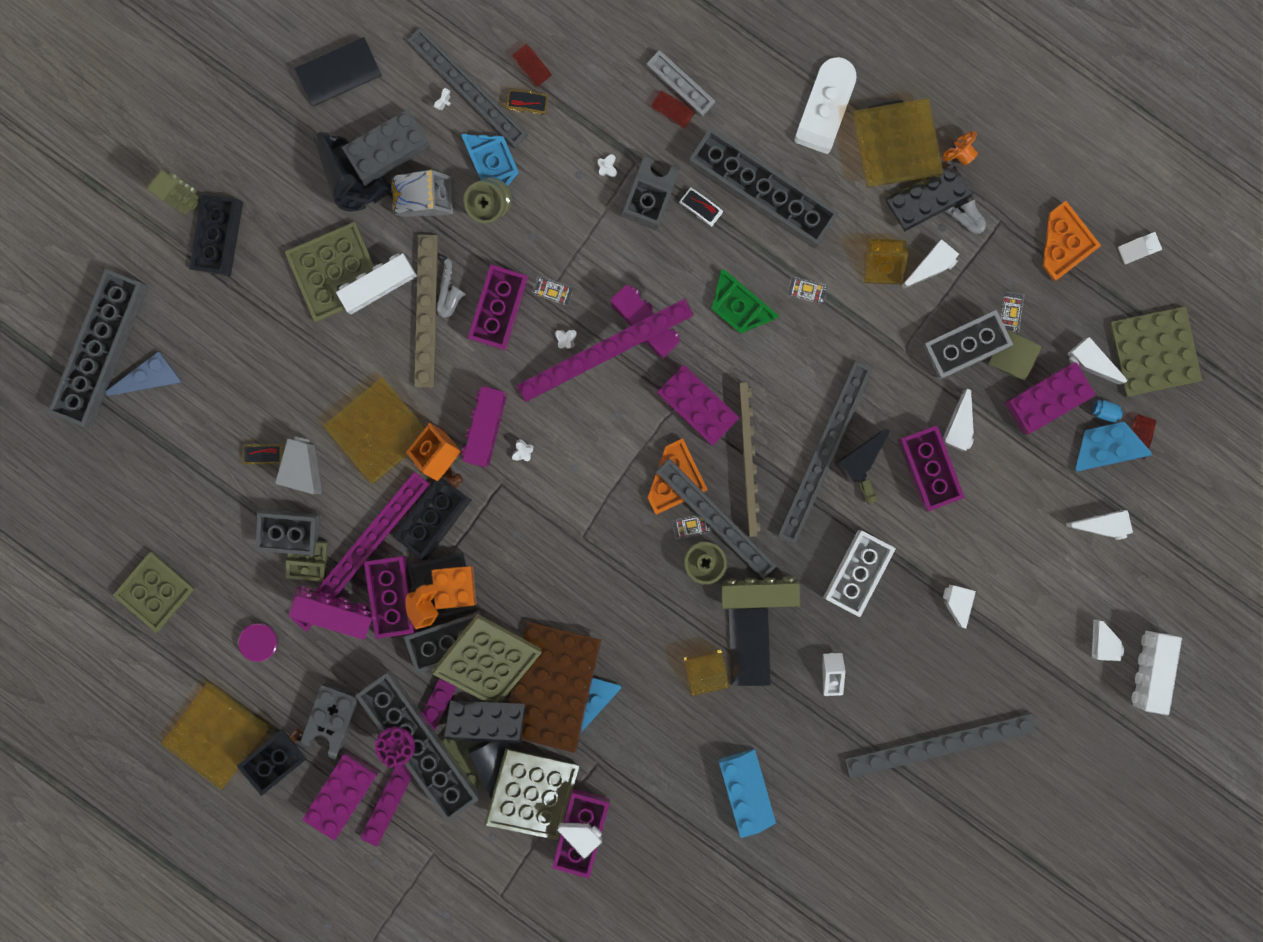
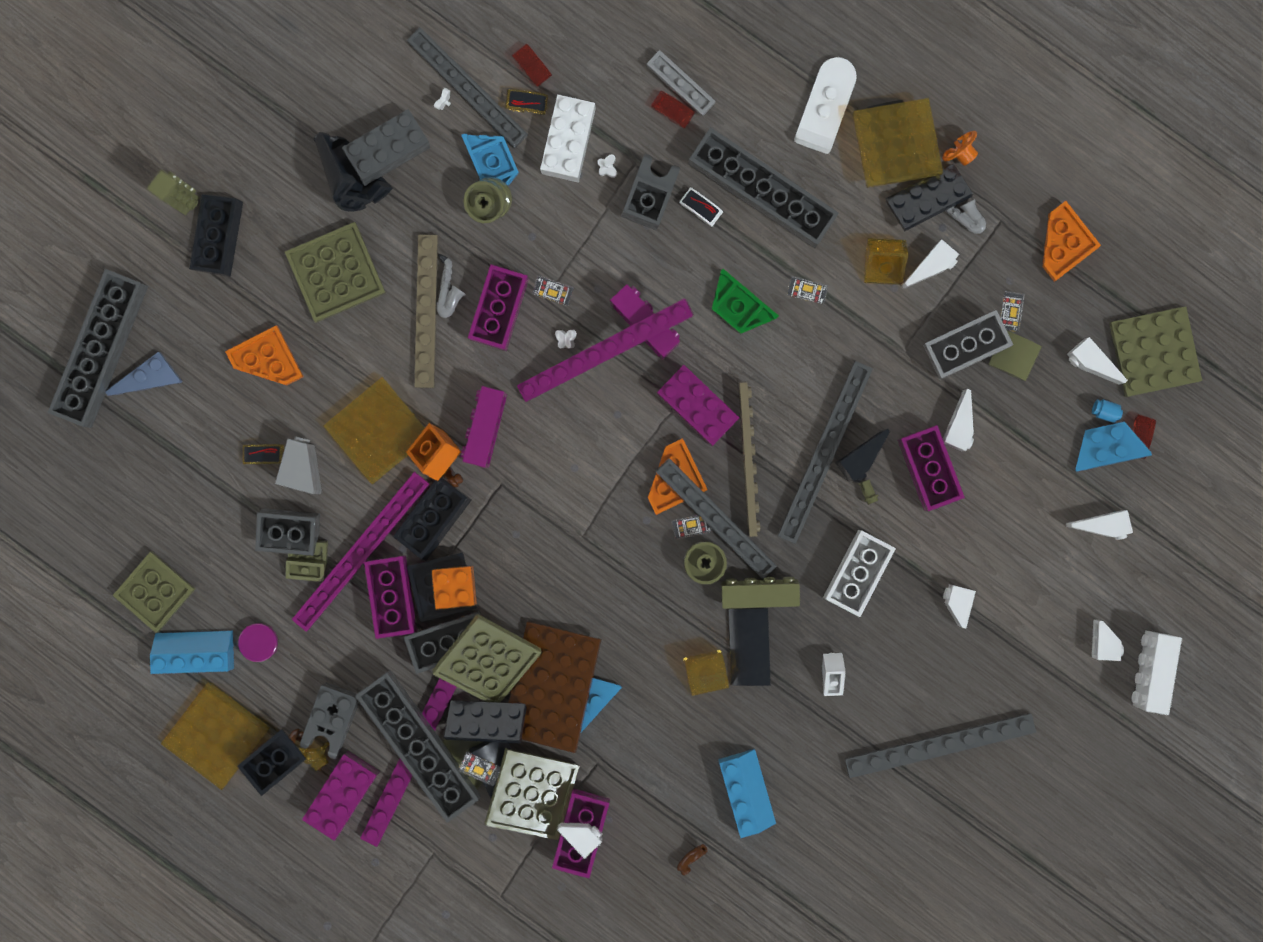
magenta brick [289,585,372,640] -> none
black slope [294,37,382,107] -> none
white brick [336,253,417,315] -> none
magenta tile [374,727,415,767] -> none
light grey slope [391,170,453,217] -> none
orange brick [405,584,438,629] -> none
white piece [512,439,533,461] -> none
magenta brick [1004,362,1096,435] -> none
white slope [1117,232,1162,265] -> none
none -> dark azure slope [150,631,234,674]
none -> orange plate [225,325,304,385]
none -> clear yellow animal [299,741,330,771]
none -> clear tile [458,752,501,786]
none -> white brick [540,94,596,183]
none -> reddish brown arm [677,844,708,876]

